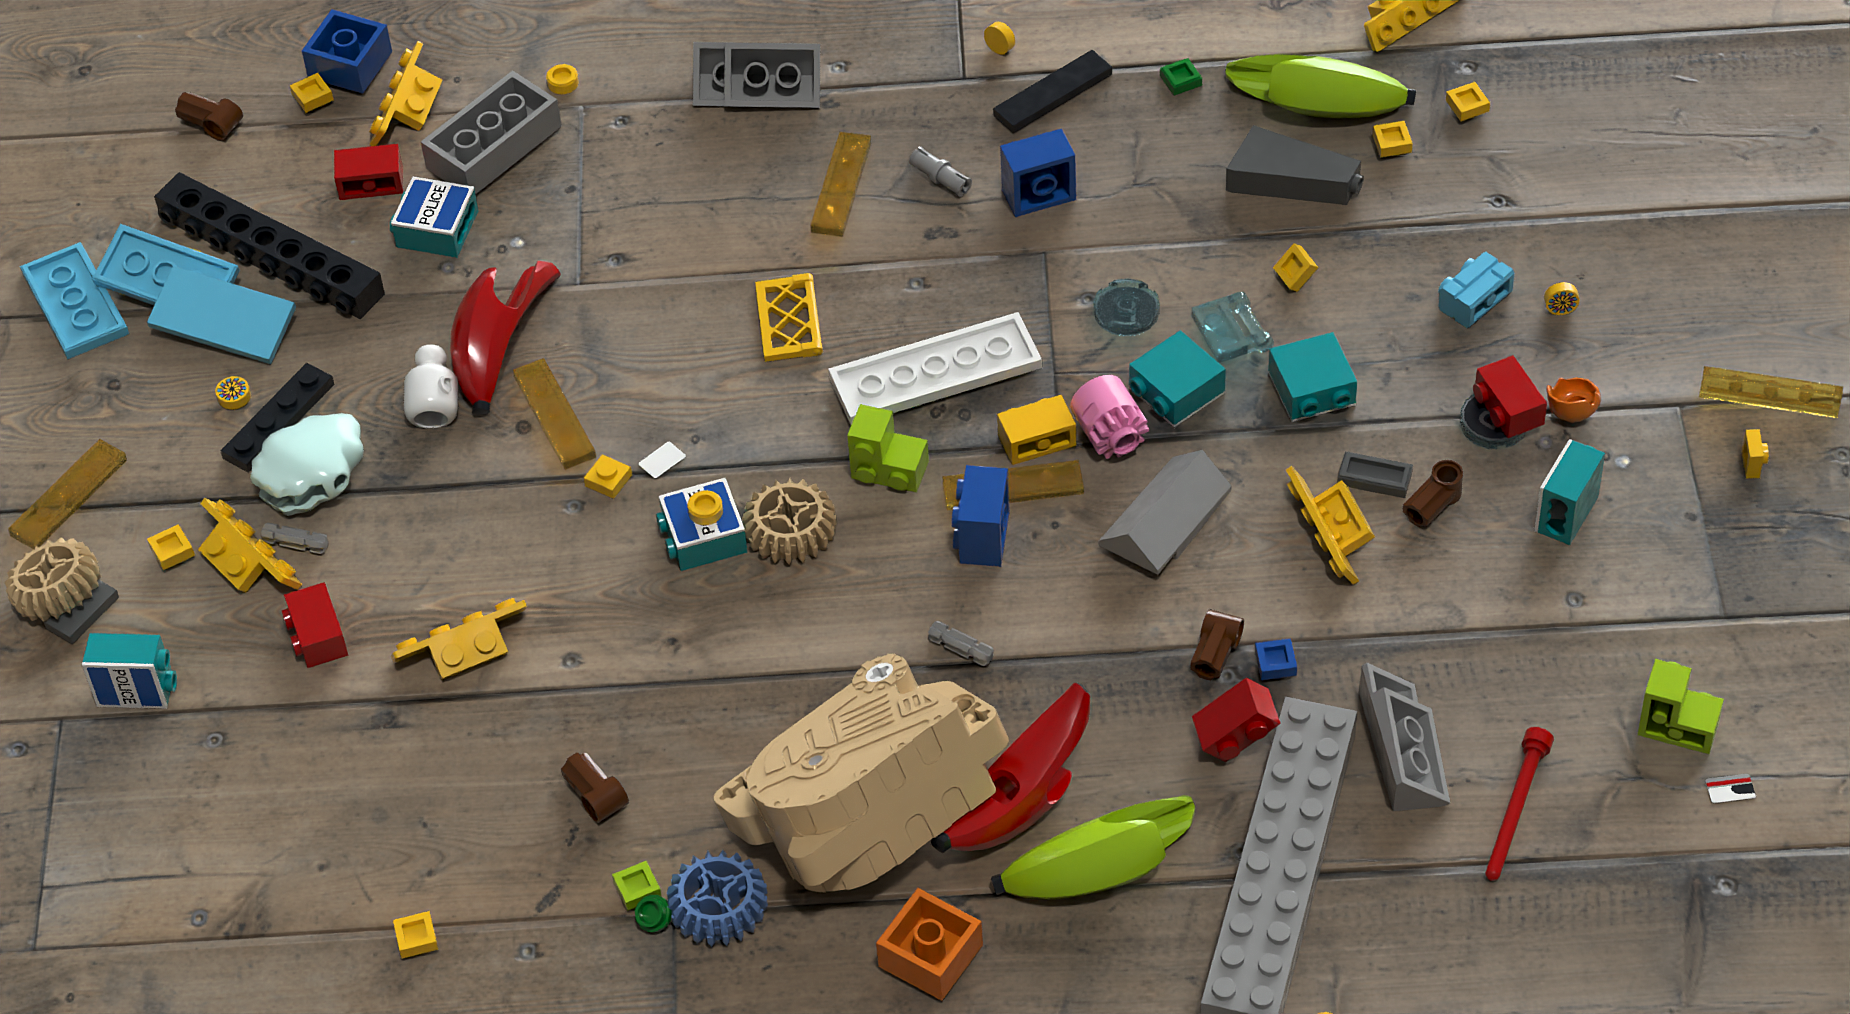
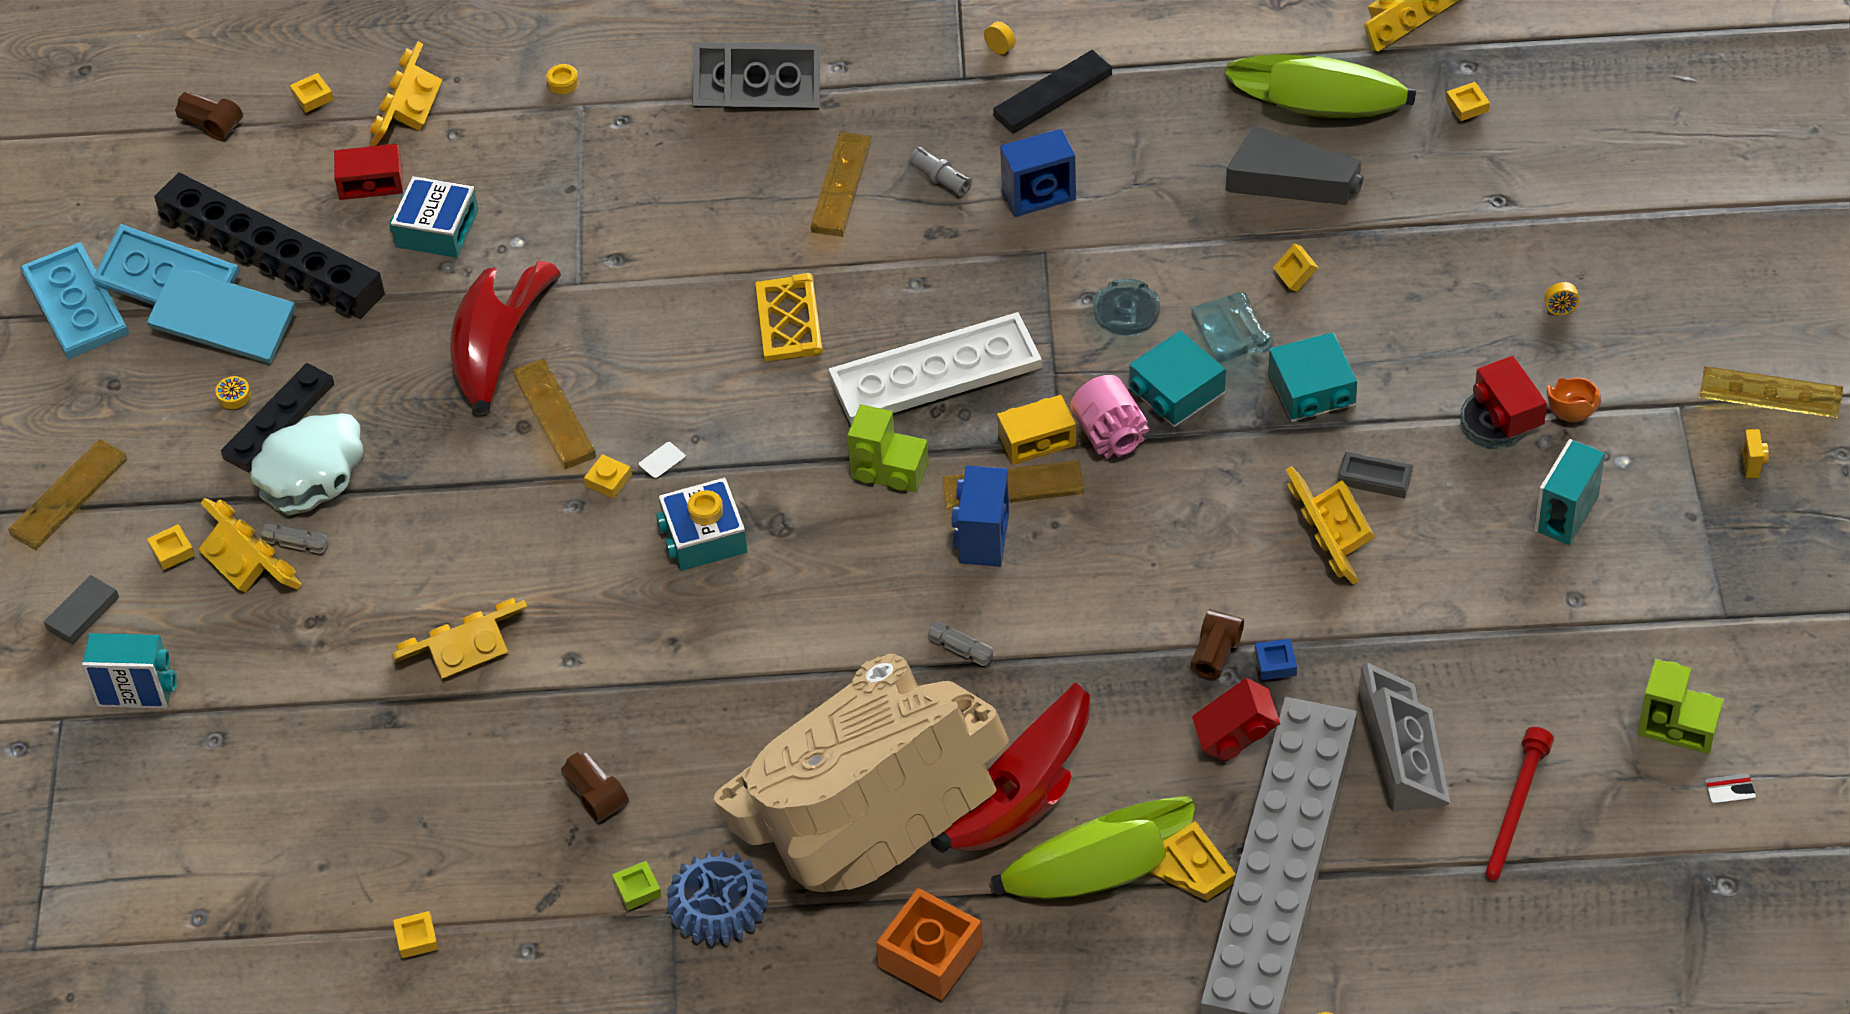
tan gear [4,537,101,622] -> none
red brick [281,582,349,668] -> none
blue brick [302,9,392,93] -> none
white piece [404,345,458,428] -> none
light grey brick [421,70,562,194] -> none
green plate [635,895,672,933] -> none
tan gear [742,478,837,565] -> none
light grey slope [1098,450,1232,575] -> none
green tile [1160,58,1202,96] -> none
yellow plate [1372,121,1413,158] -> none
reddish brown piece [1403,460,1463,527] -> none
medium azure brick [1438,252,1515,328] -> none
none -> yellow wing [1148,821,1236,901]

